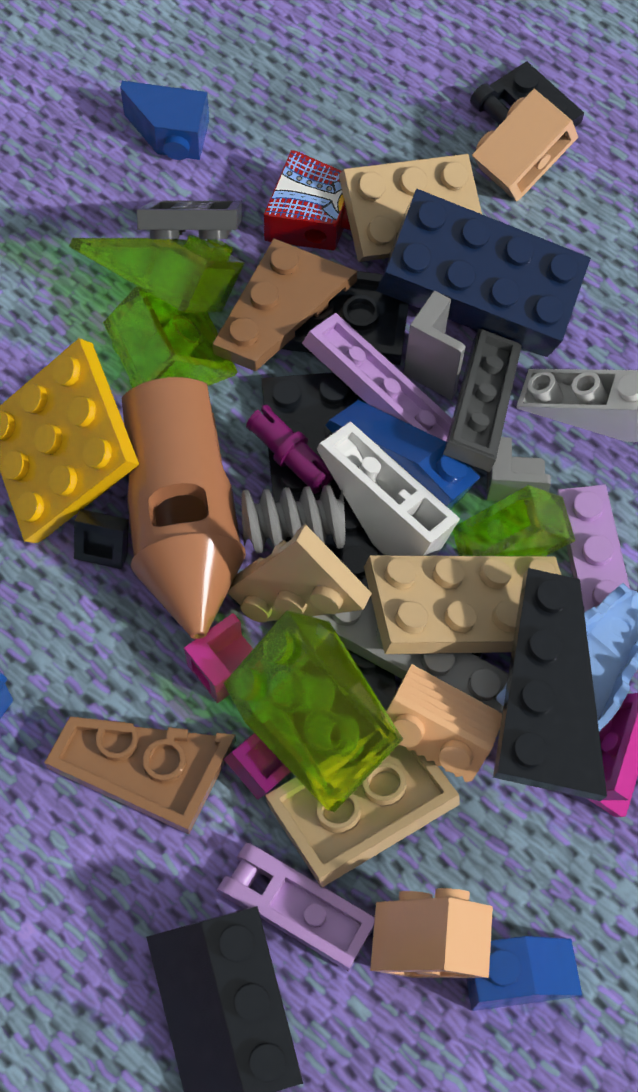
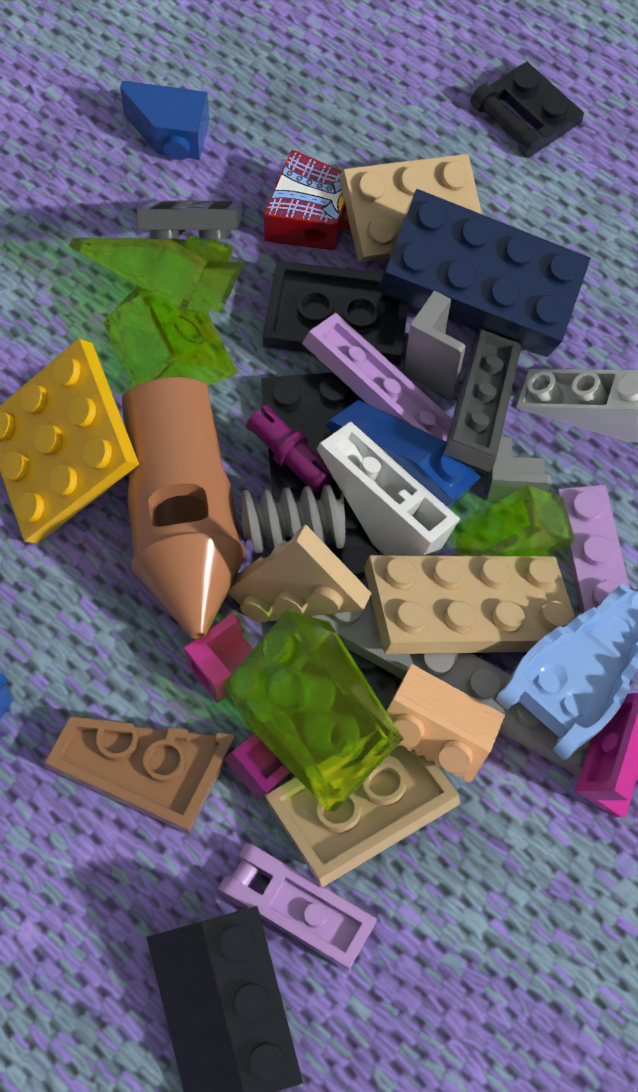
black plate [74,509,129,570] -> none
medium nougat wing [212,239,357,371] -> none
light nougat brick [370,888,493,978] -> none
blue slope [466,936,582,1011] -> none
light nougat brick [472,88,578,202] -> none
black wing [493,568,607,801] -> none

